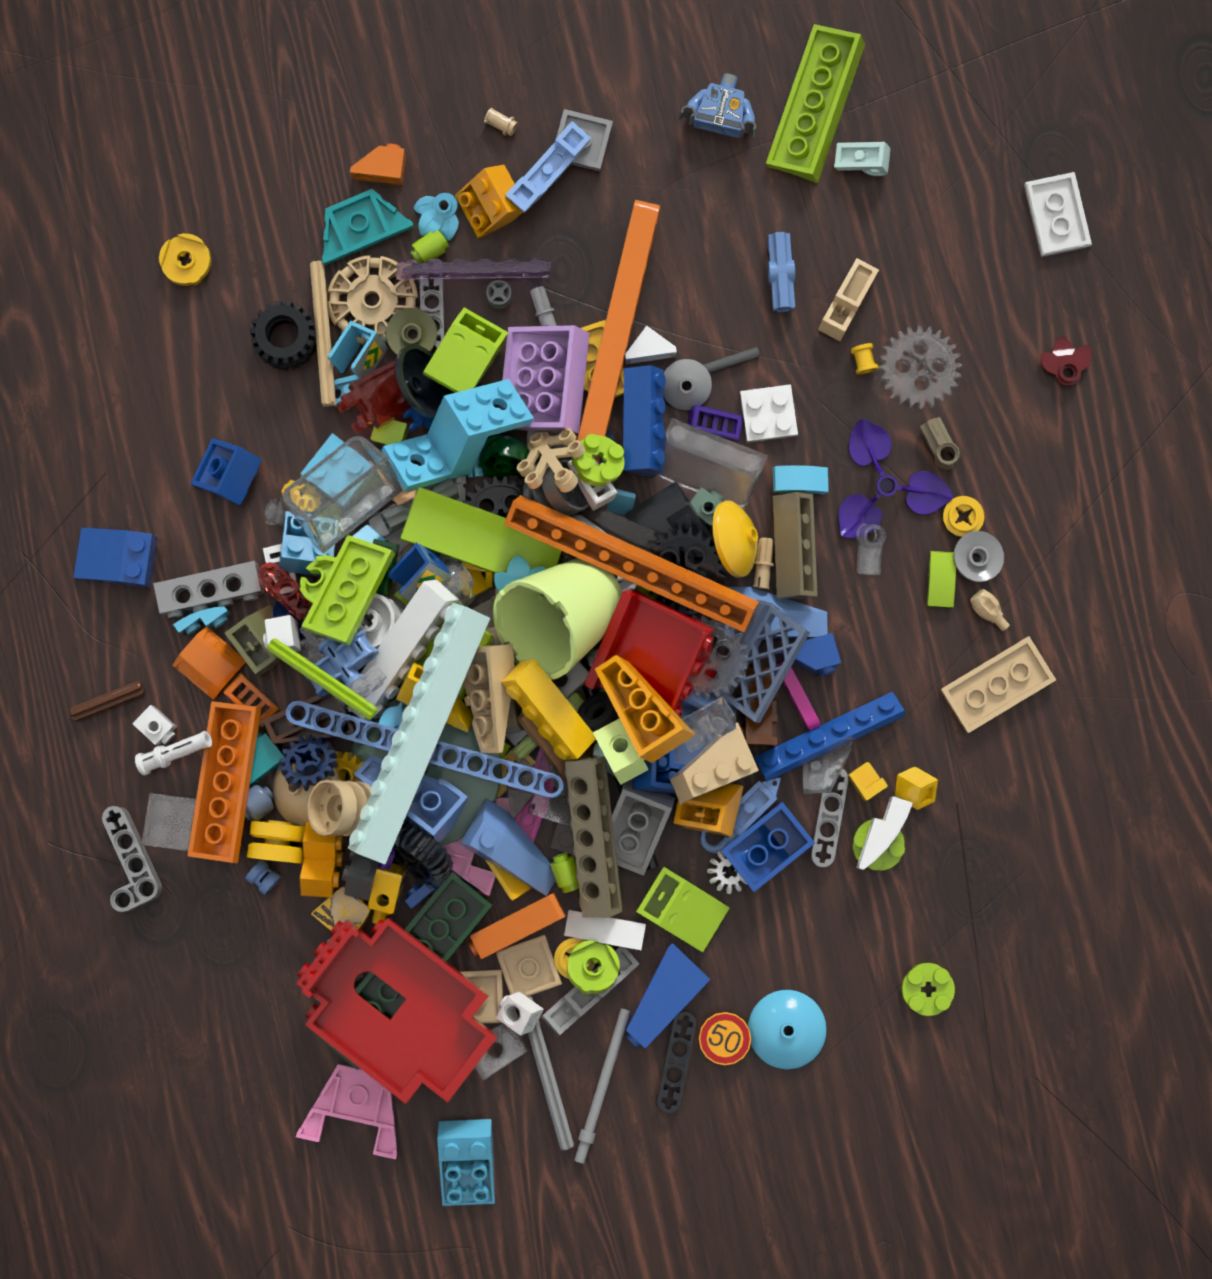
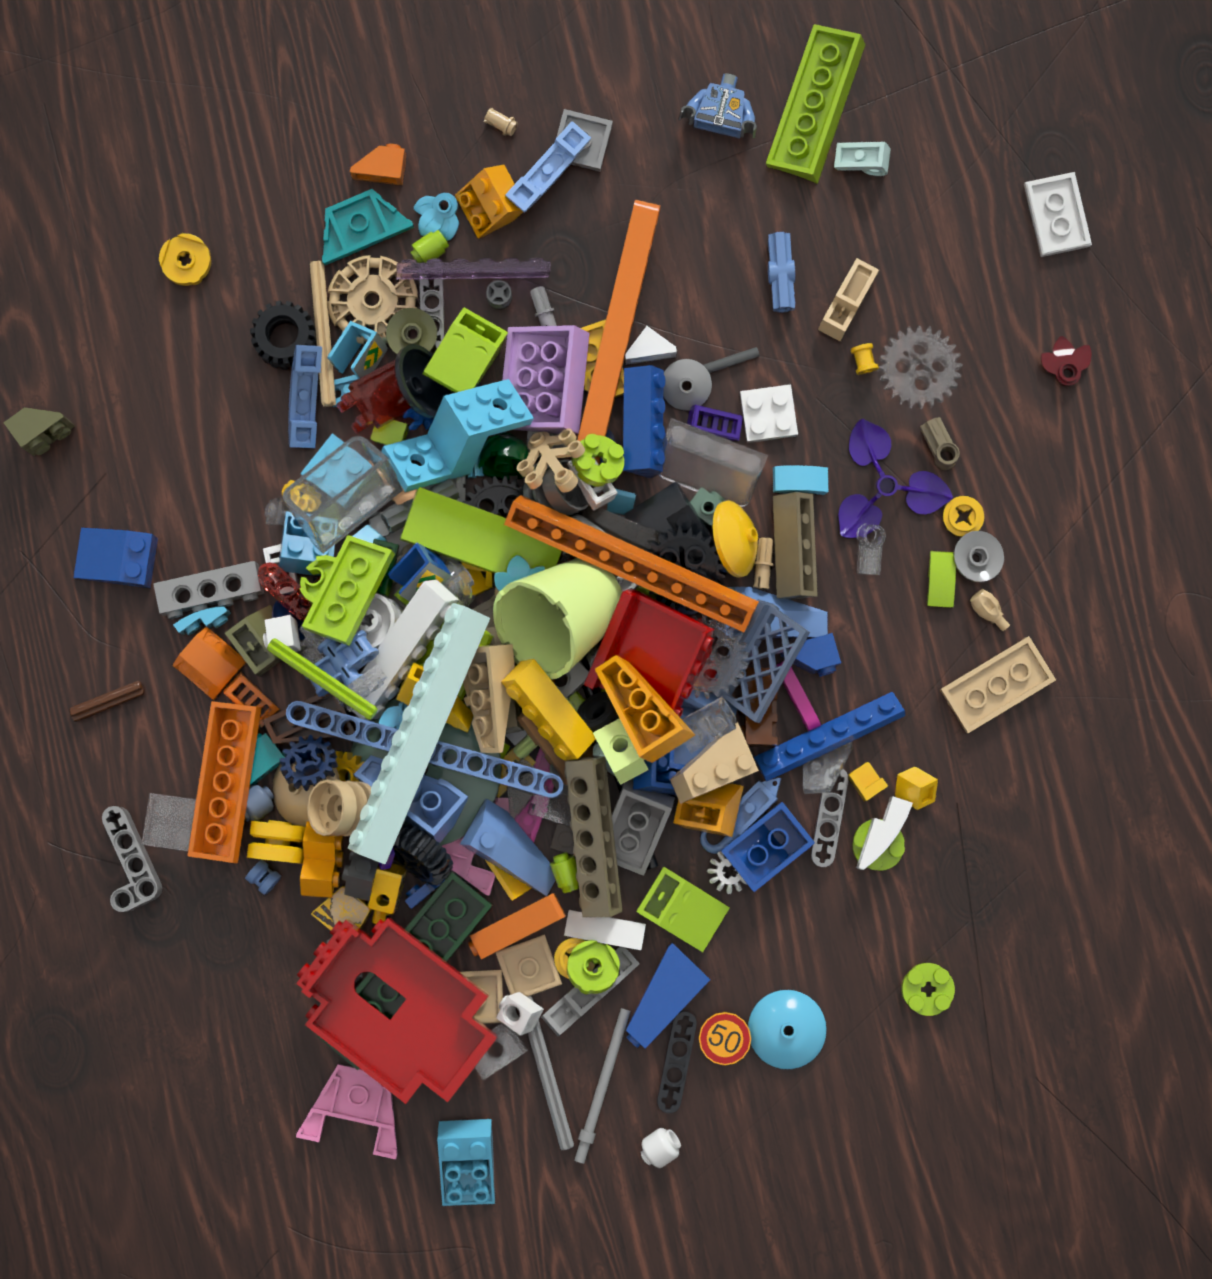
white brick [133,705,177,746] -> none
white pin [135,731,212,776] -> none
blue slope [190,438,262,505] -> none
none -> olive slope [3,407,75,456]
none -> medium blue slope [288,345,322,448]
none -> white head [641,1128,681,1168]

